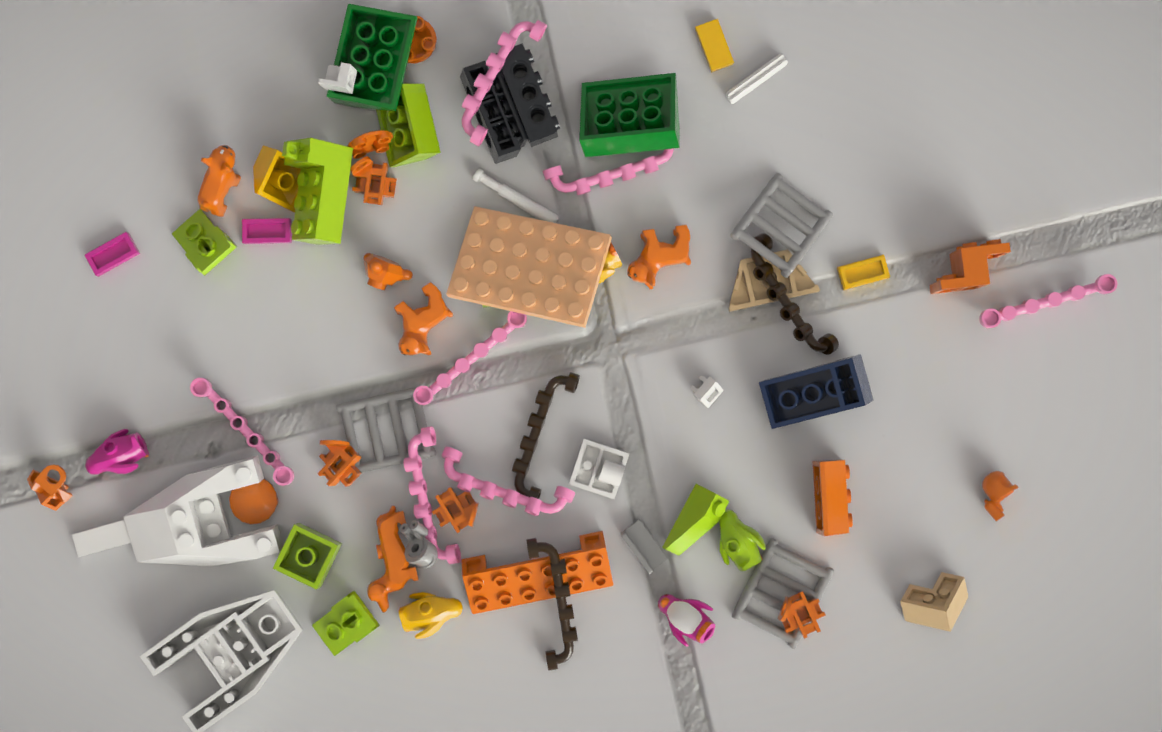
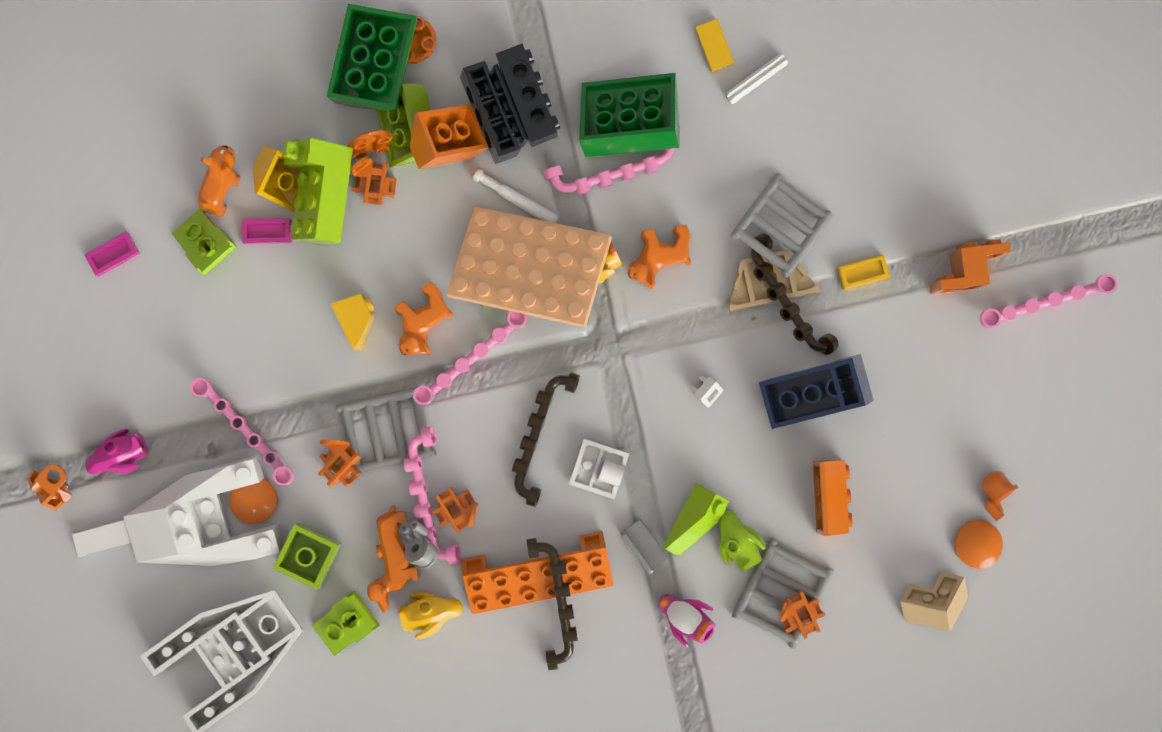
white panel [318,62,357,94] -> none
orange rock [363,253,413,290] -> none
bright pink bar [441,447,575,516] -> none
bright pink bar [462,20,547,147] -> none
none -> yellow slope [331,294,375,351]
none -> orange slope [410,104,488,169]
none -> orange dish [954,520,1003,569]

